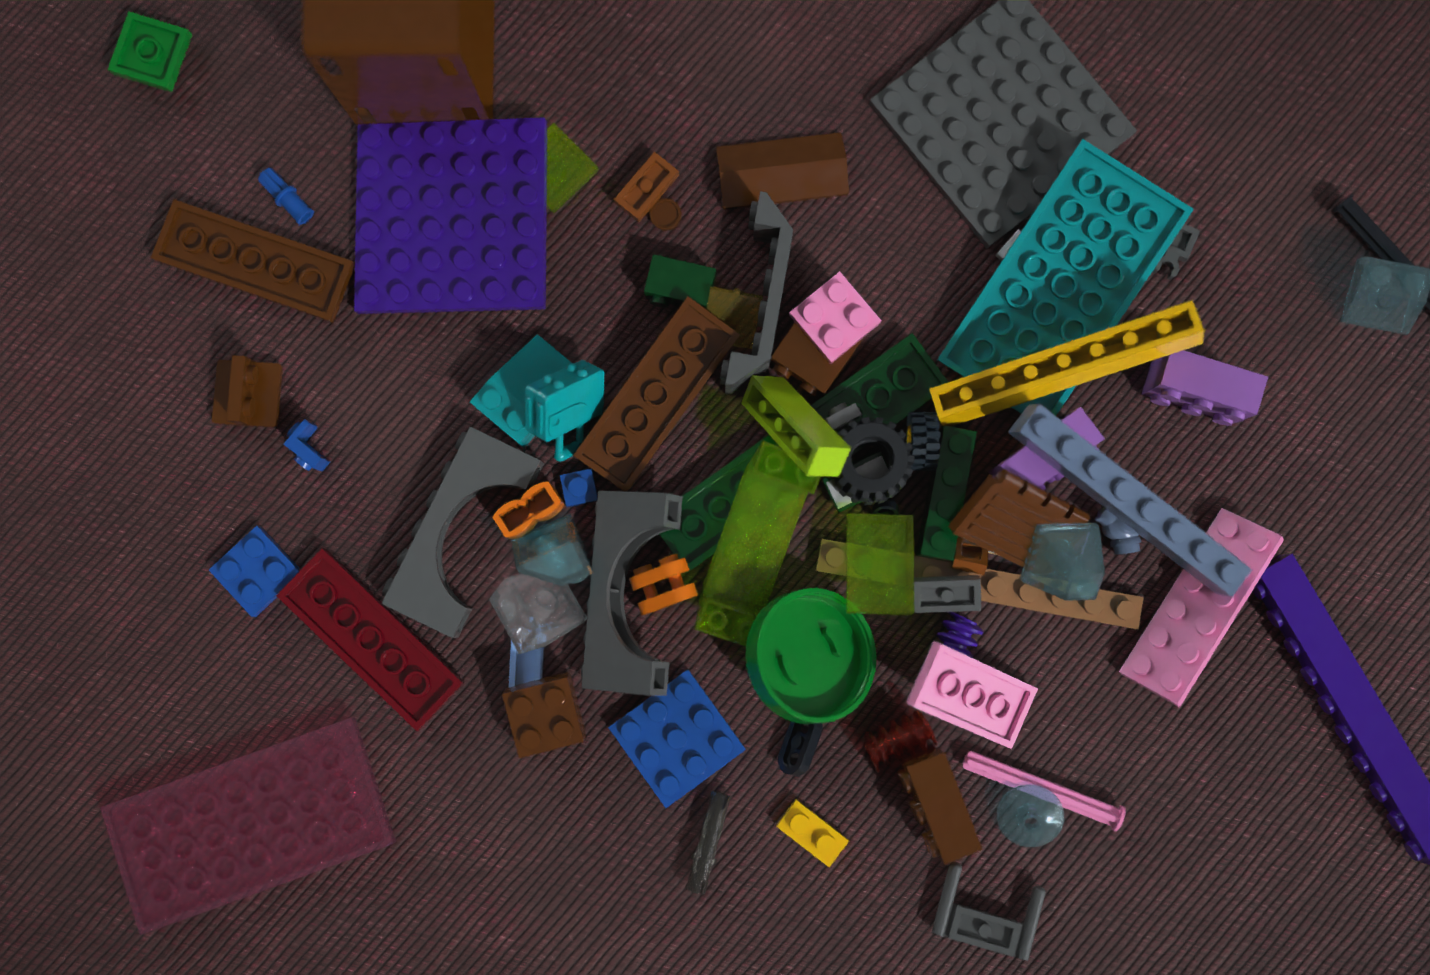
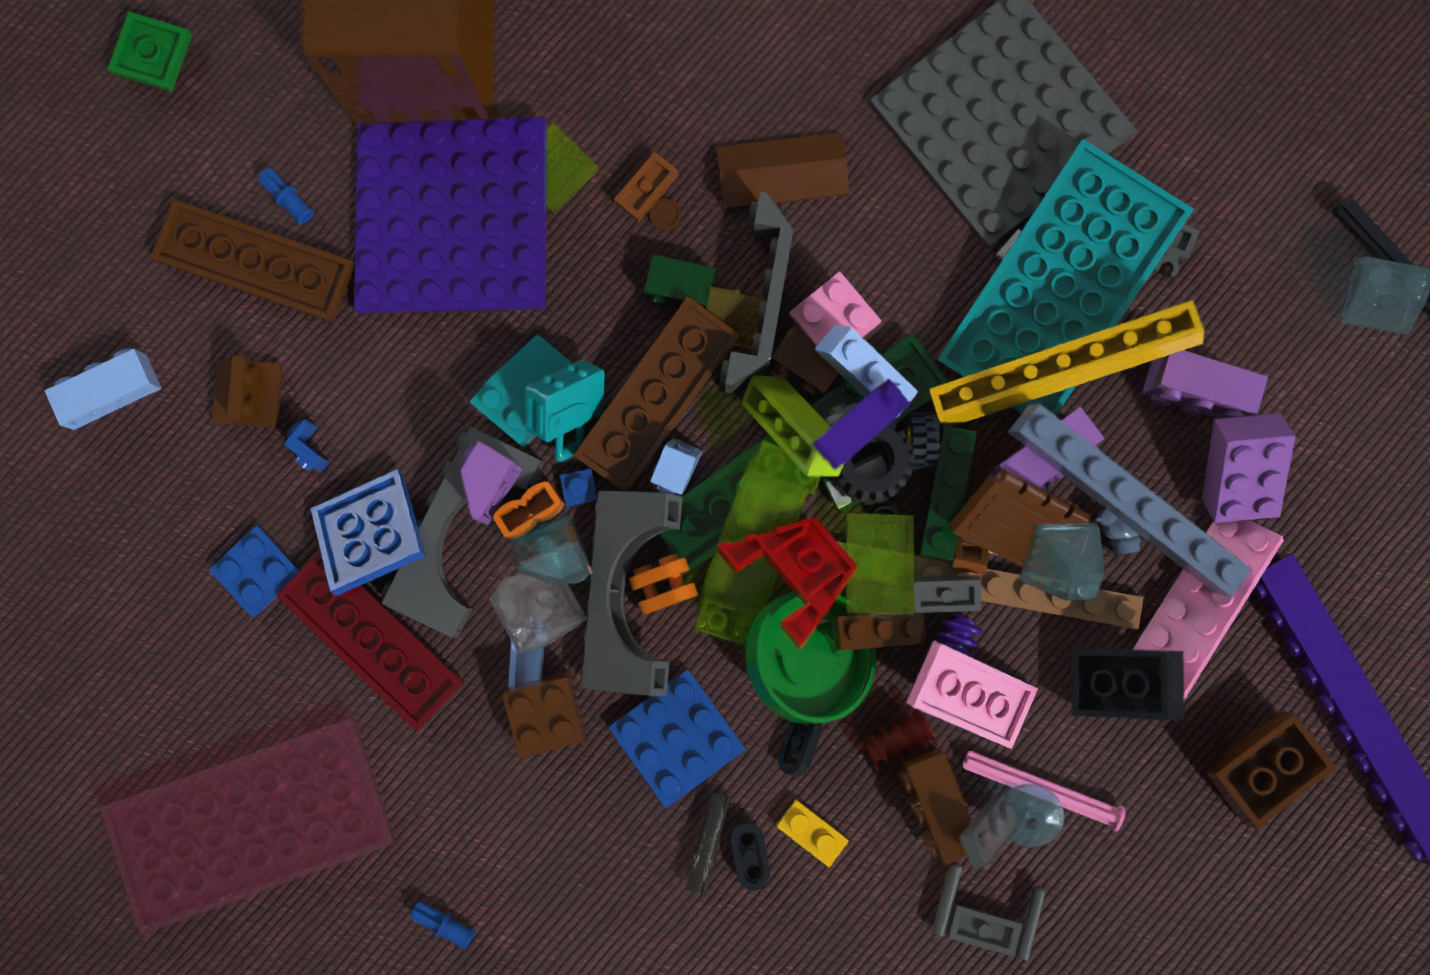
none -> light blue brick [45,348,162,430]
none -> plate [311,469,426,596]
none -> blue axle [410,901,476,951]
none -> medium lavender slope [461,441,523,525]
none -> light blue slope [650,438,703,495]
none -> red wing [717,517,858,649]
none -> black plate [730,821,771,890]
none -> dark purple slope [813,378,911,470]
none -> light blue brick [814,324,918,417]
none -> reddish brown plate [831,612,927,651]
none -> dark grey plate [960,795,1017,869]
none -> black brick [1071,649,1185,720]
none -> medium lavender brick [1202,413,1296,523]
none -> reddish brown brick [1203,711,1337,829]

